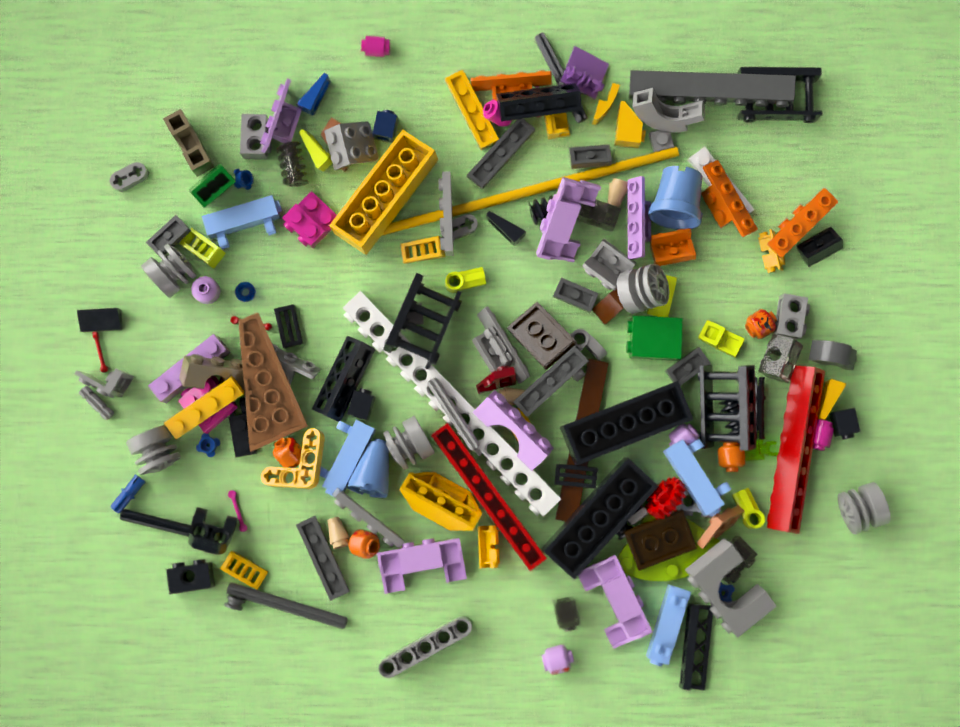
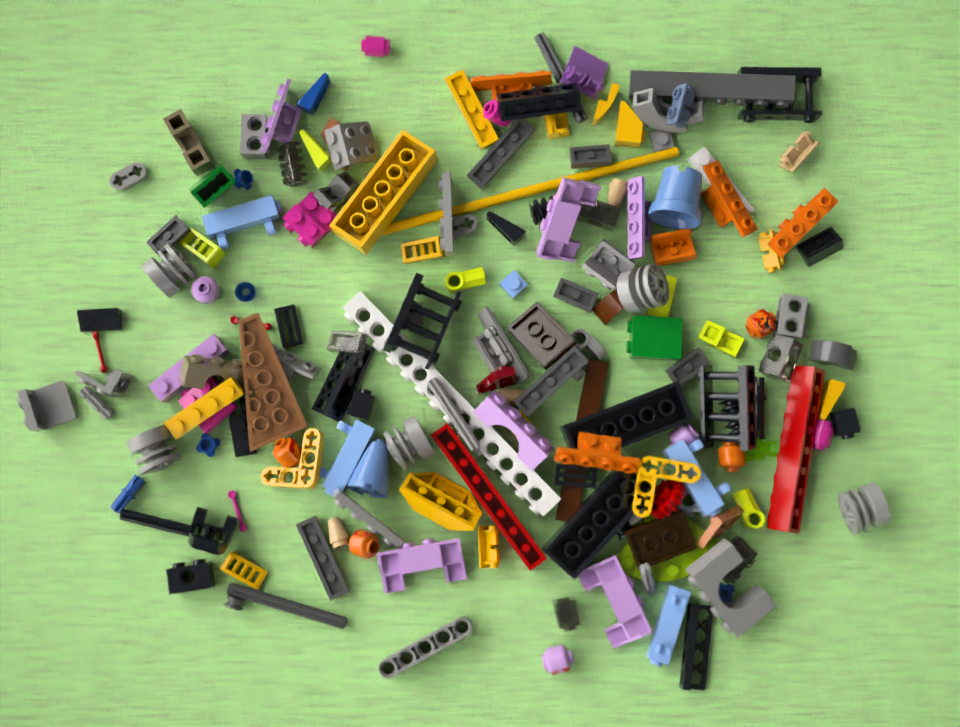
dark blue brick [372,110,398,143] -> none
none -> light grey bracket [17,381,77,432]
none -> dark grey brick [314,172,360,212]
none -> clear smoke tile [327,331,368,354]
none -> light blue plate [499,270,528,299]
none -> orange bracket [554,432,641,473]
none -> yellow beam [633,456,701,517]
none -> light grey axle [639,563,657,595]
none -> sand blue hinge [666,83,695,128]
none -> tan hinge [779,131,819,173]

